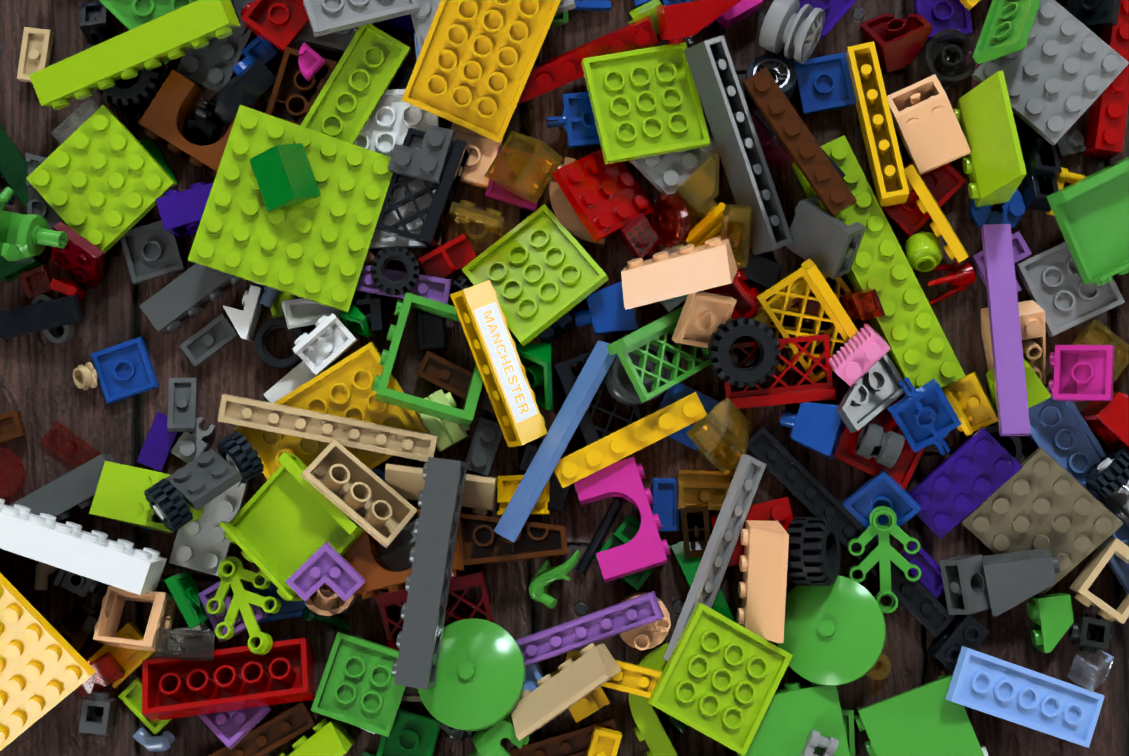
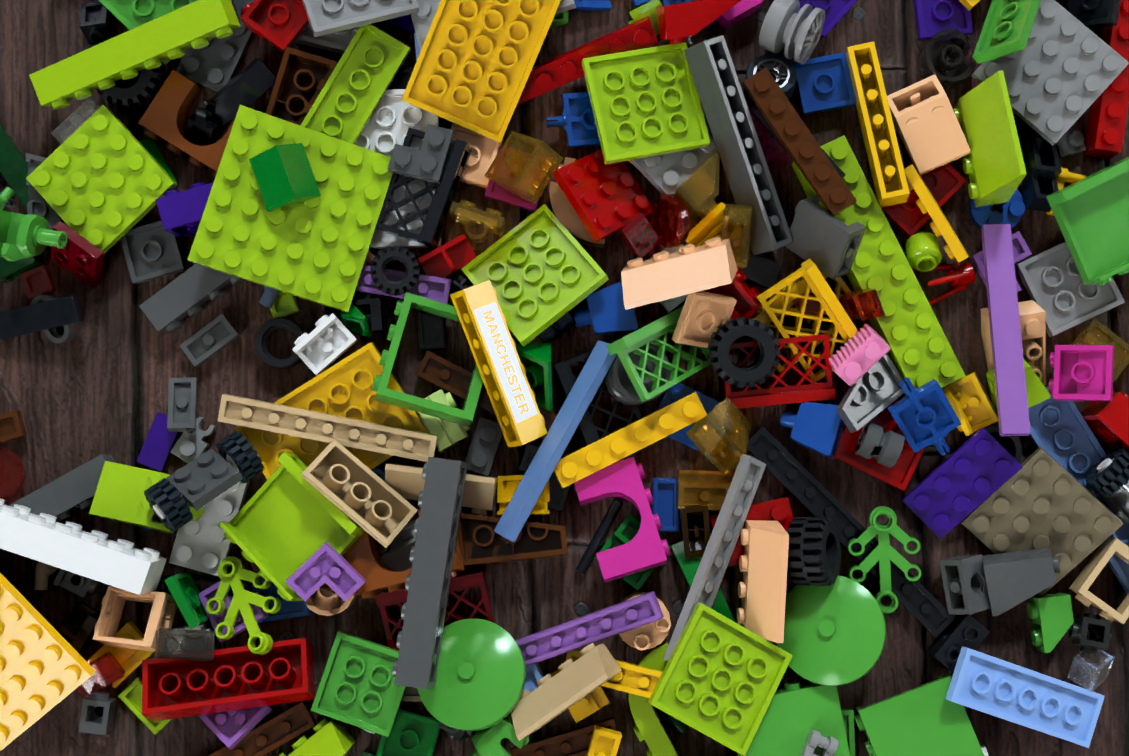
tan plate [17,27,54,83] -> none
clear red tile [40,421,102,468] -> none
red tile [49,278,86,301] -> none
tan plate [73,362,98,391] -> none
blue tile [90,337,160,405] -> none
sand blue arm [133,727,175,752] -> none
white slope [223,285,264,342] -> none
blue plate [232,36,280,76] -> none
white tile [263,361,316,403] -> none
white tile [281,298,341,329] -> none
dark pink tile [298,42,326,82] -> none
dark green piece [301,606,350,633] -> none
bright green piece [529,550,580,609] -> none
blue plate [843,468,921,540] -> none
dark red slope [859,14,933,73] -> none
clear yellow plate [867,654,891,680] -> none
dark purple tile [901,542,944,599] -> none

